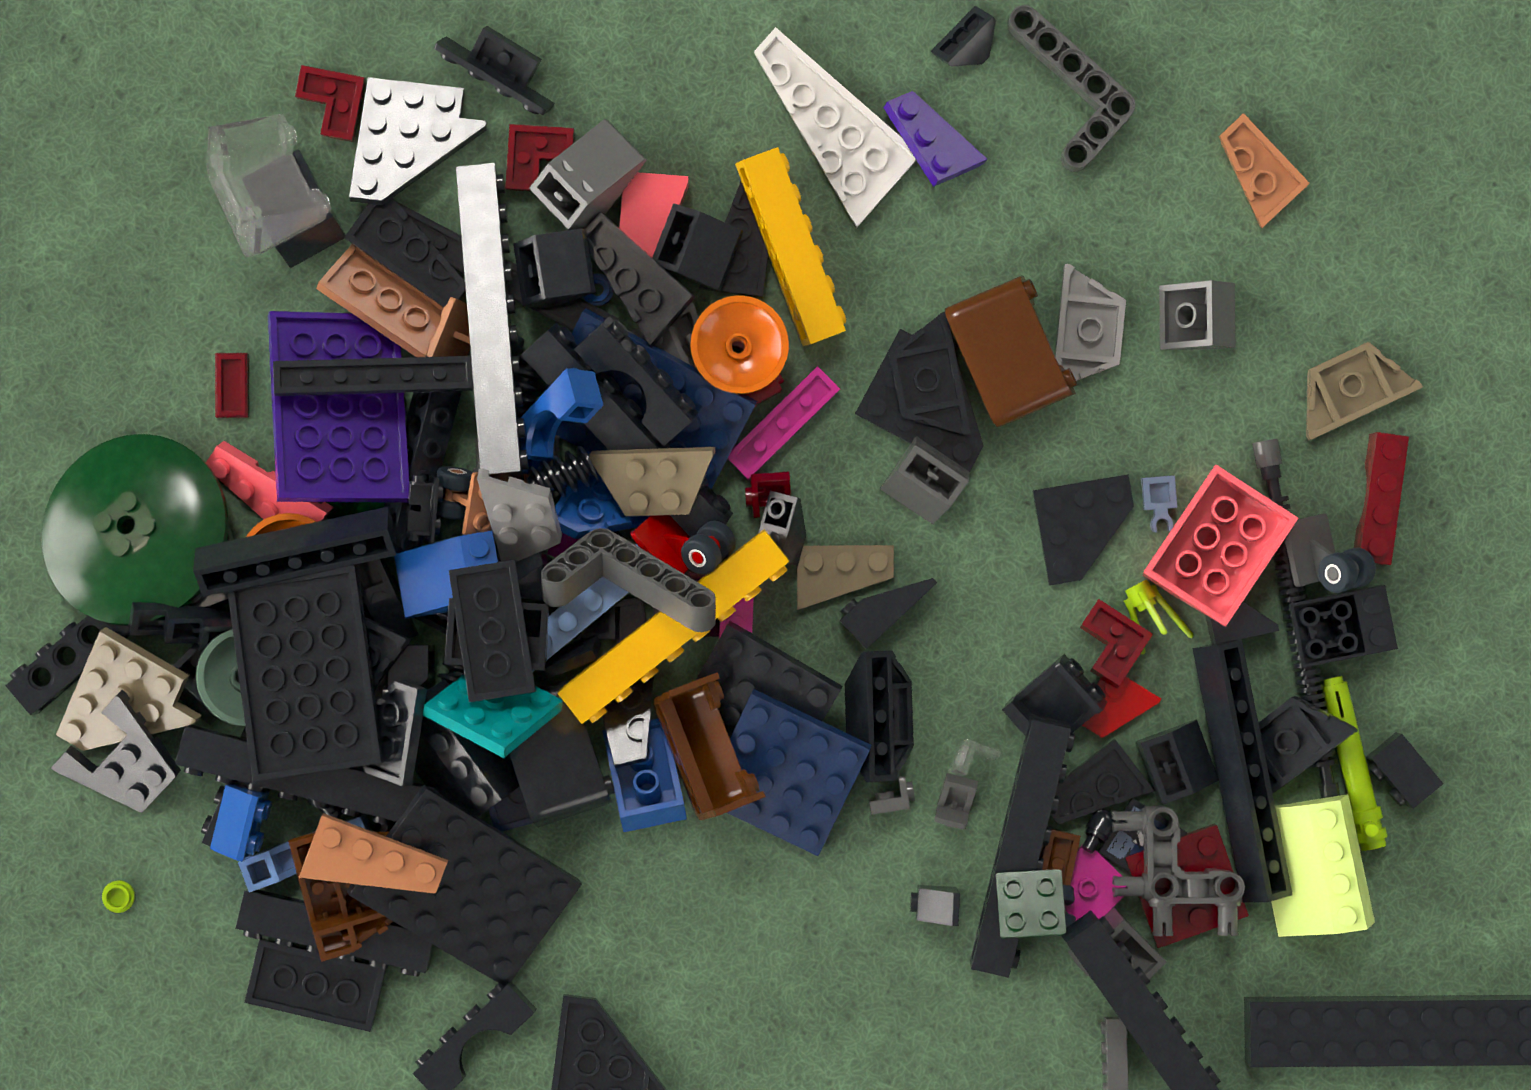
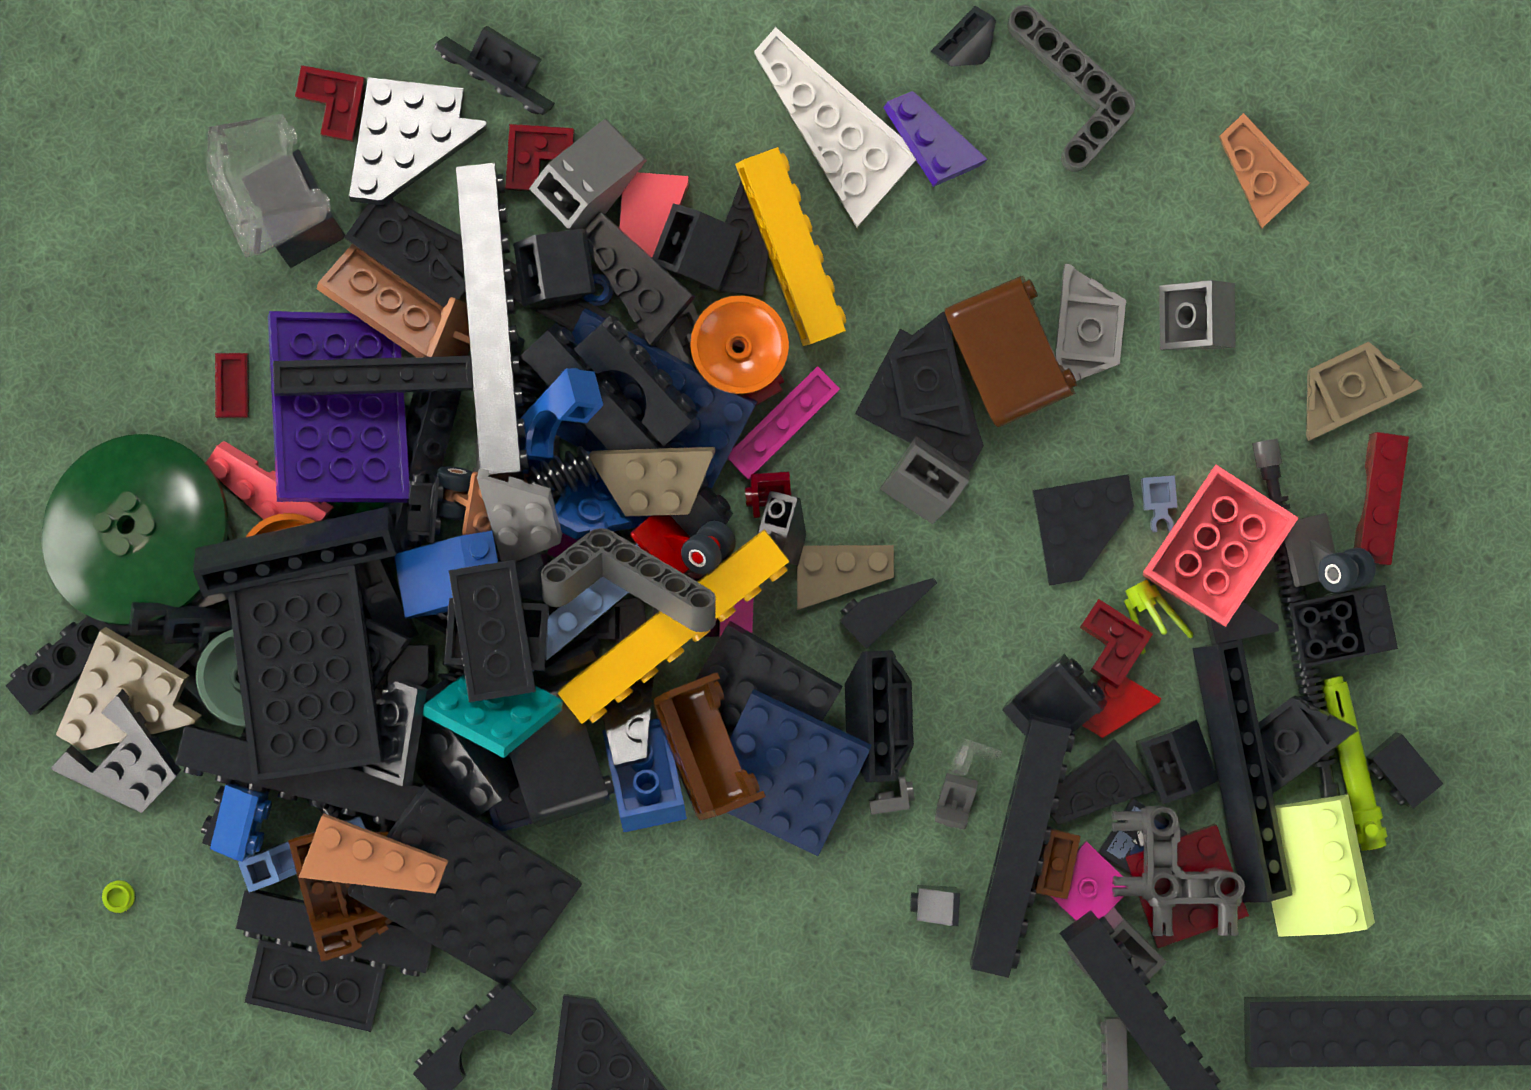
plate [996,869,1076,939] -> none
black cylinder [1082,810,1116,853] -> none

